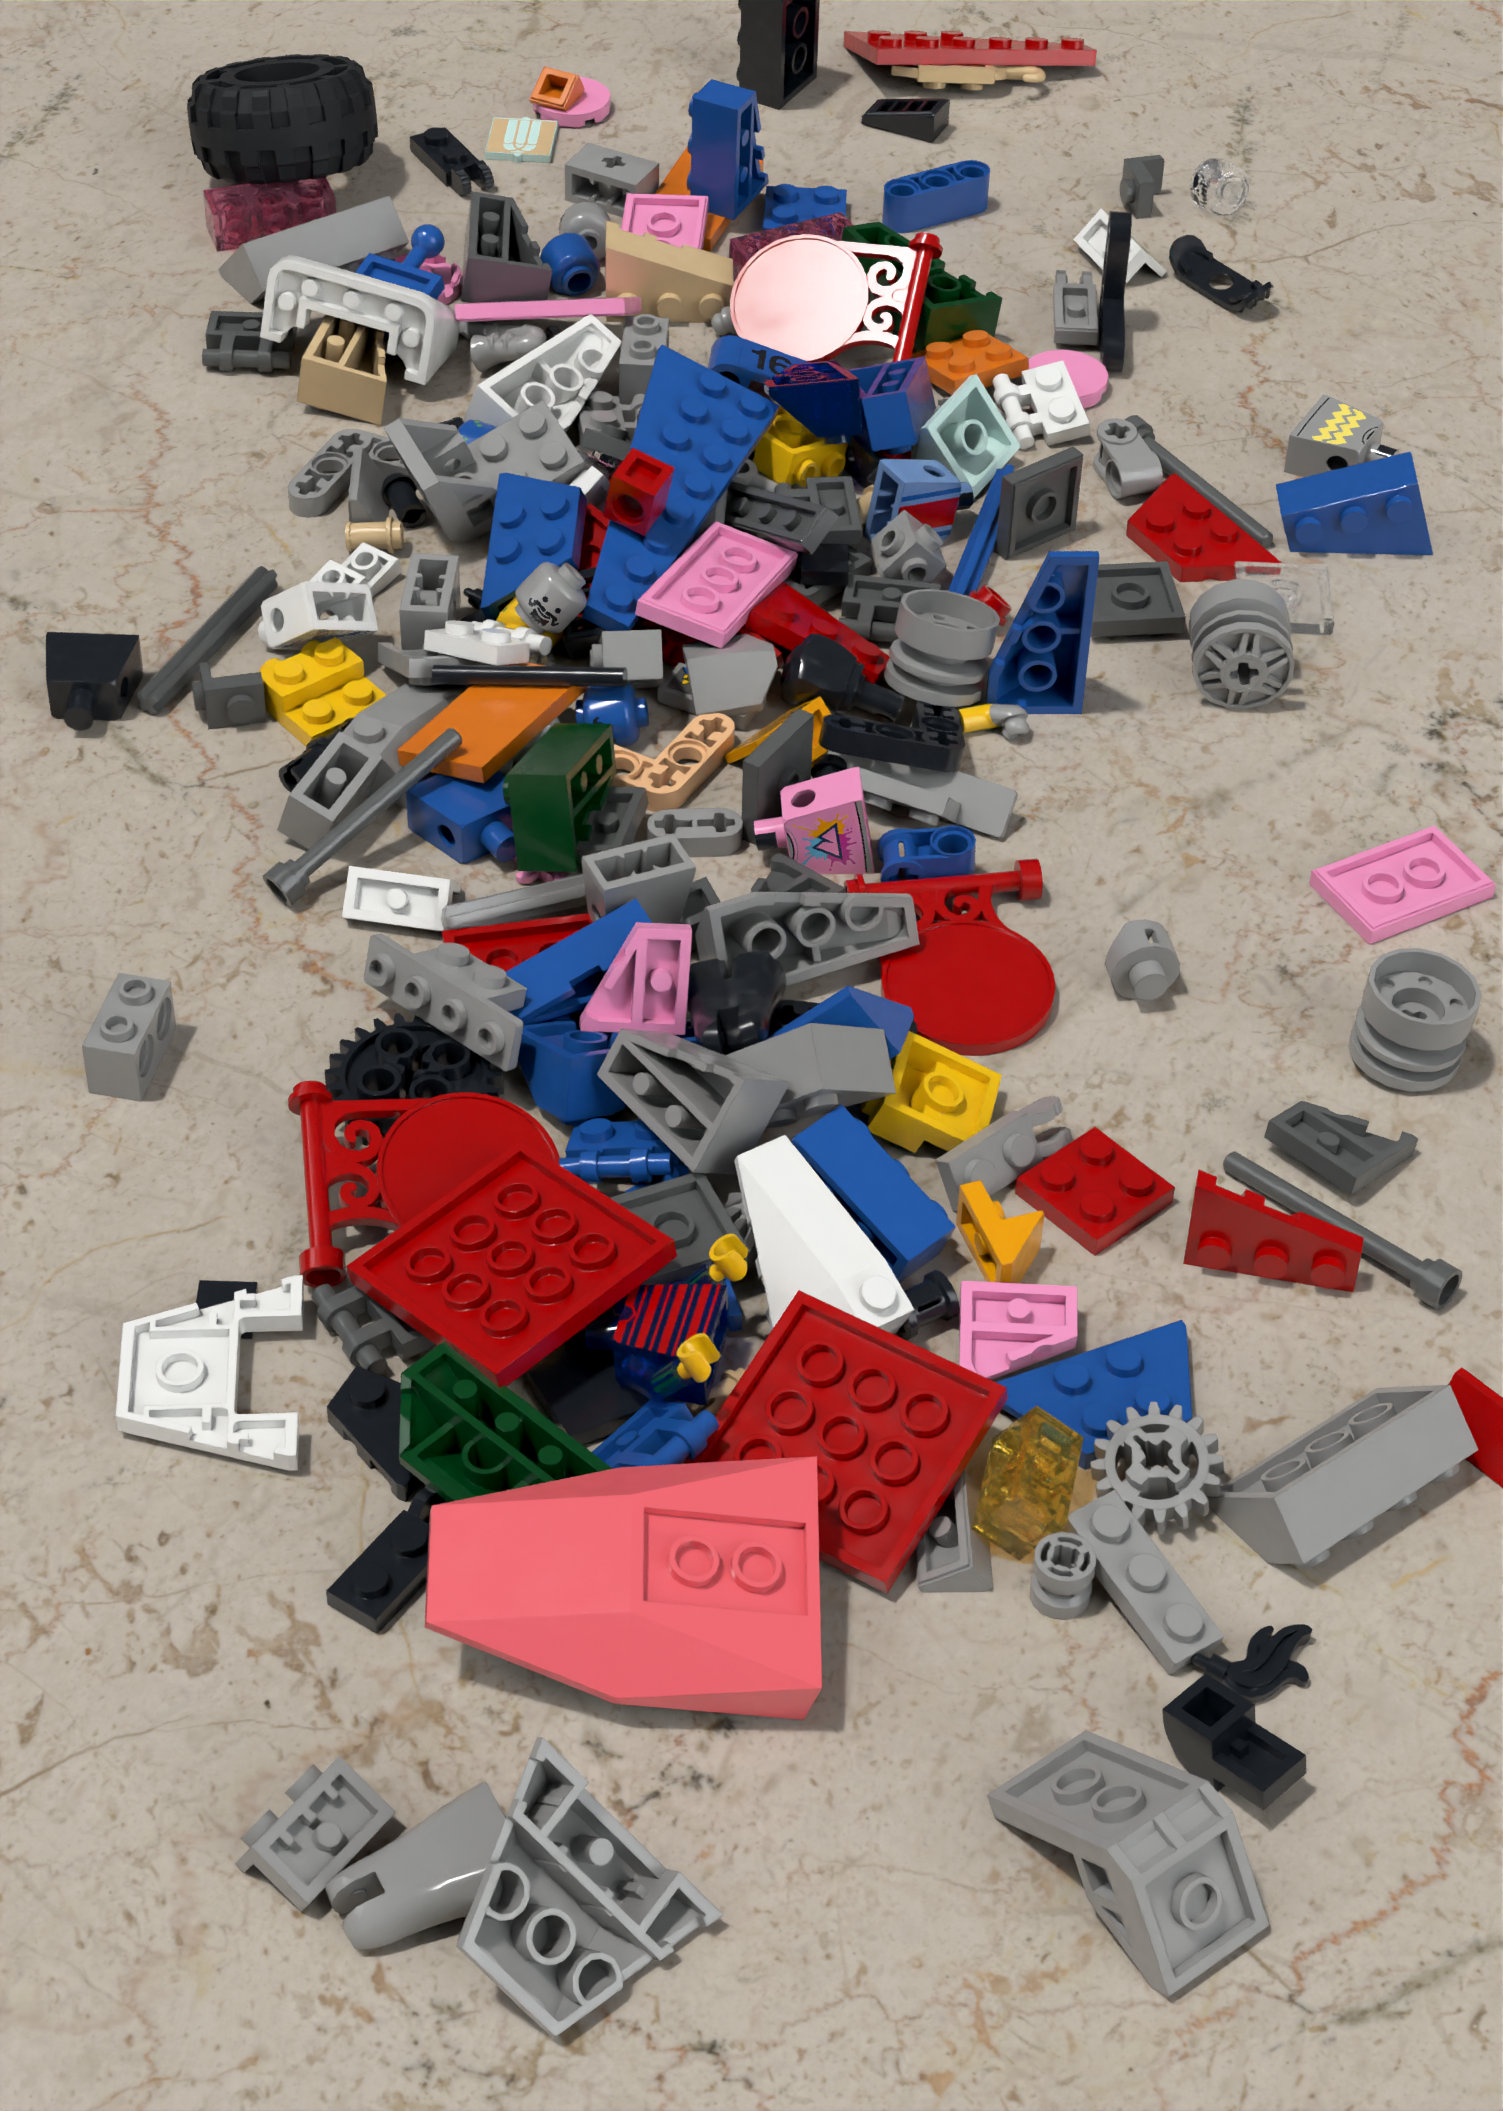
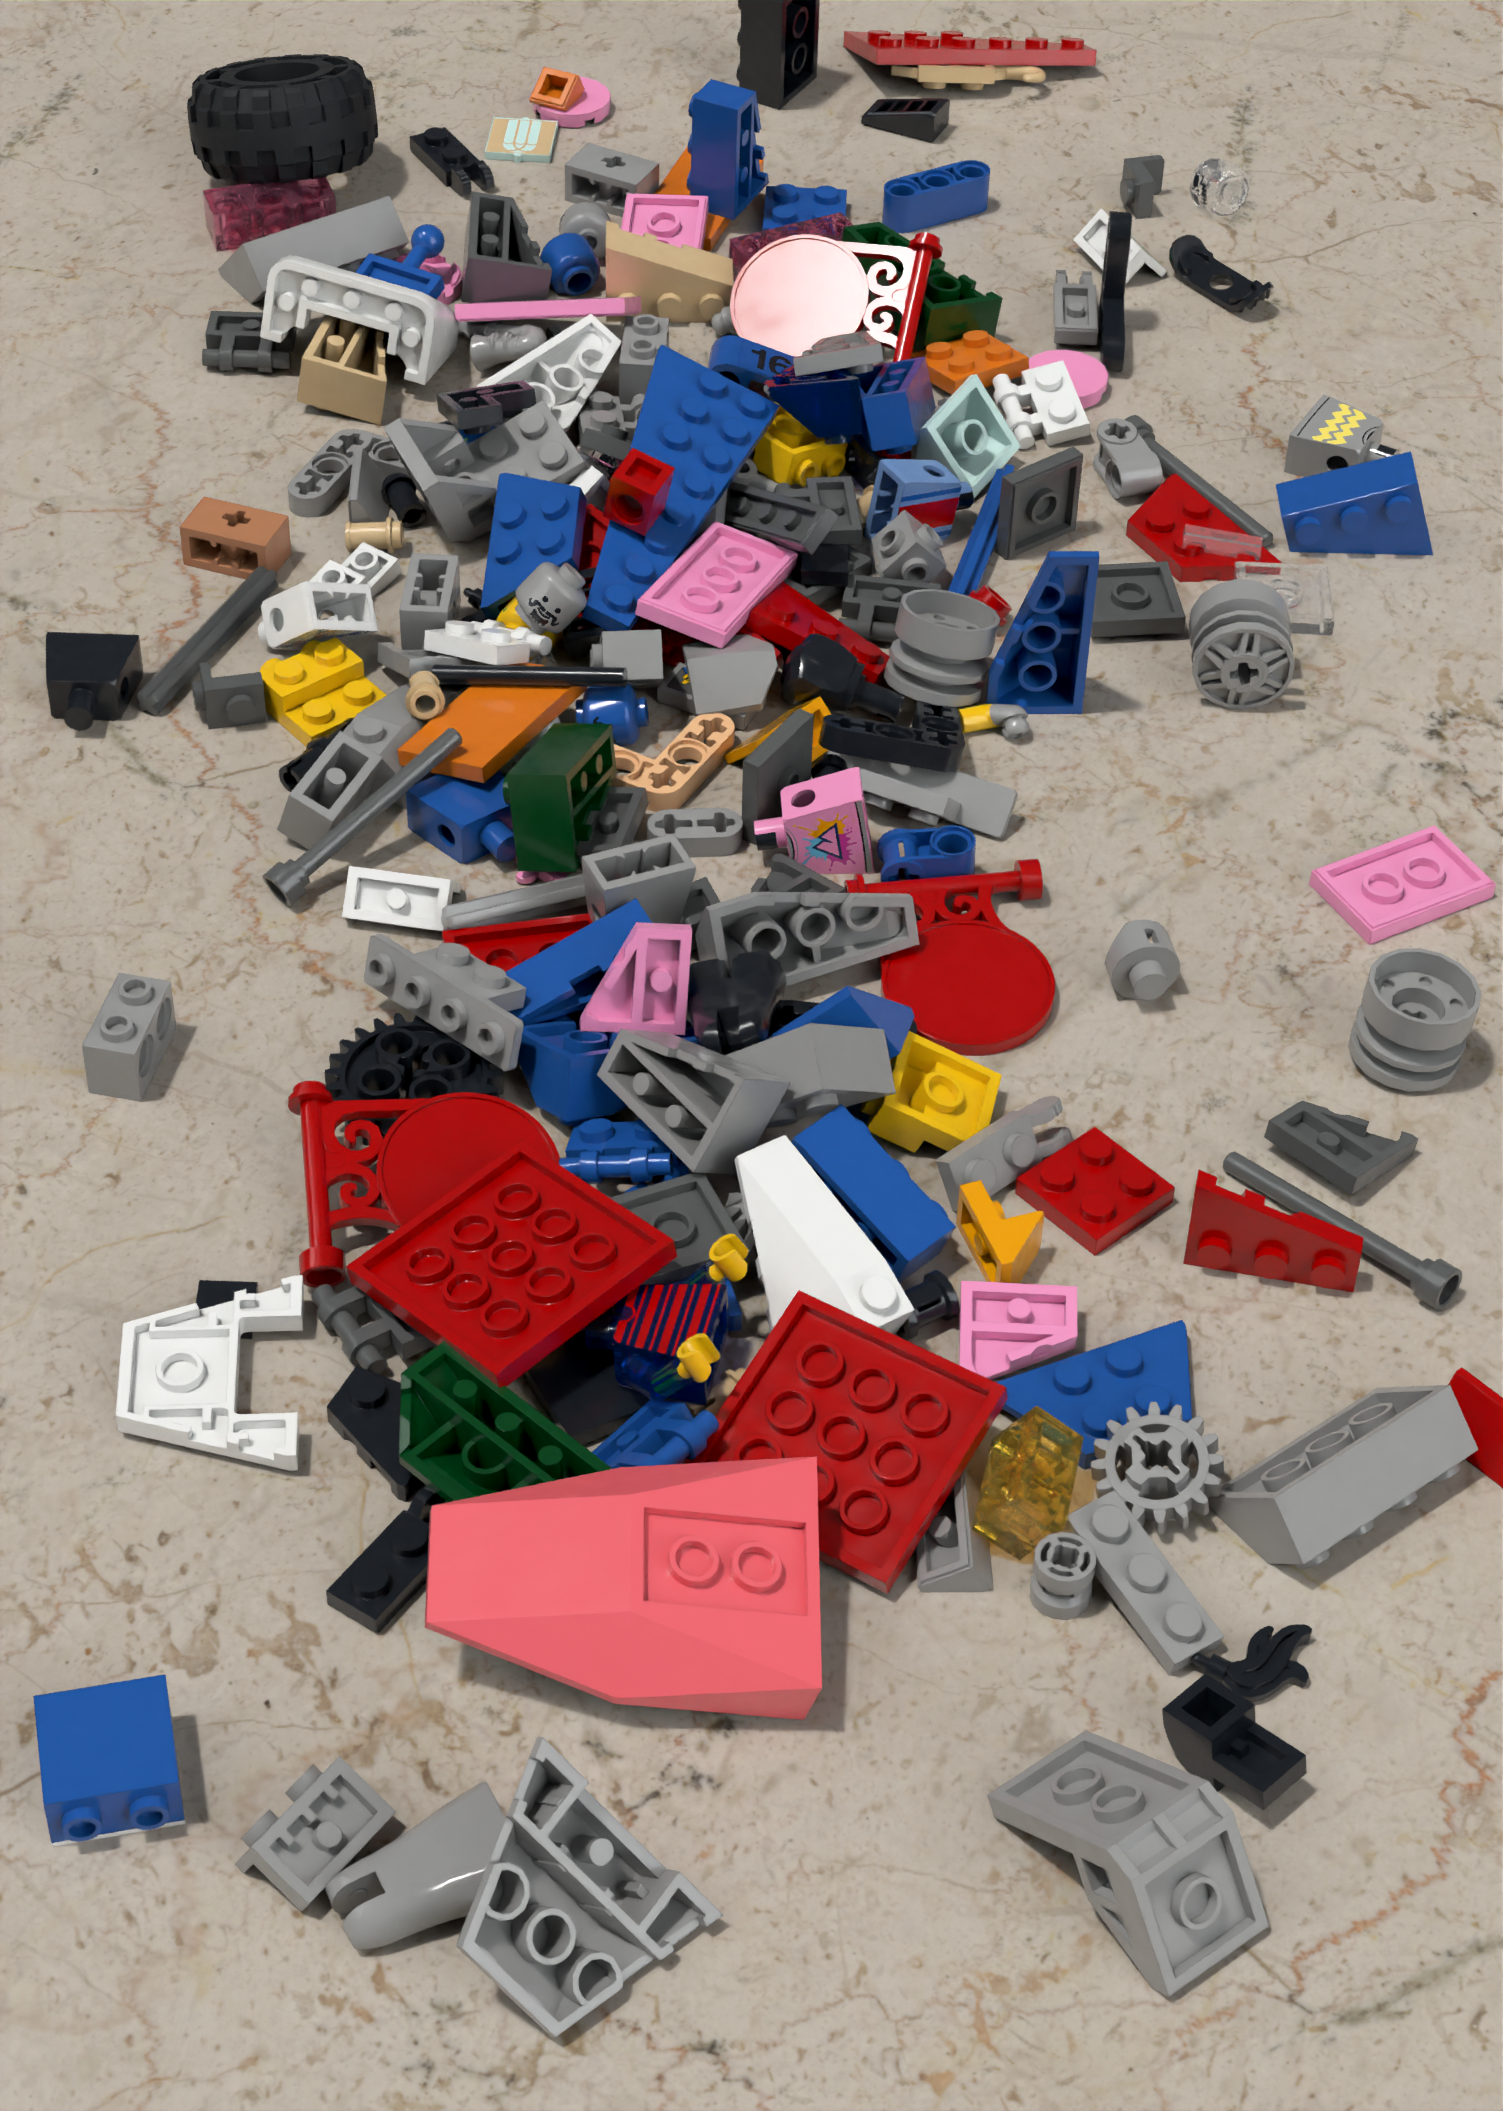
none -> blue piece [33,1674,185,1847]
none -> nougat brick [180,496,292,579]
none -> tan pin [405,671,445,720]
none -> black plate [436,380,536,435]
none -> light grey wing [793,331,884,376]
none -> clear piece [1182,524,1262,561]

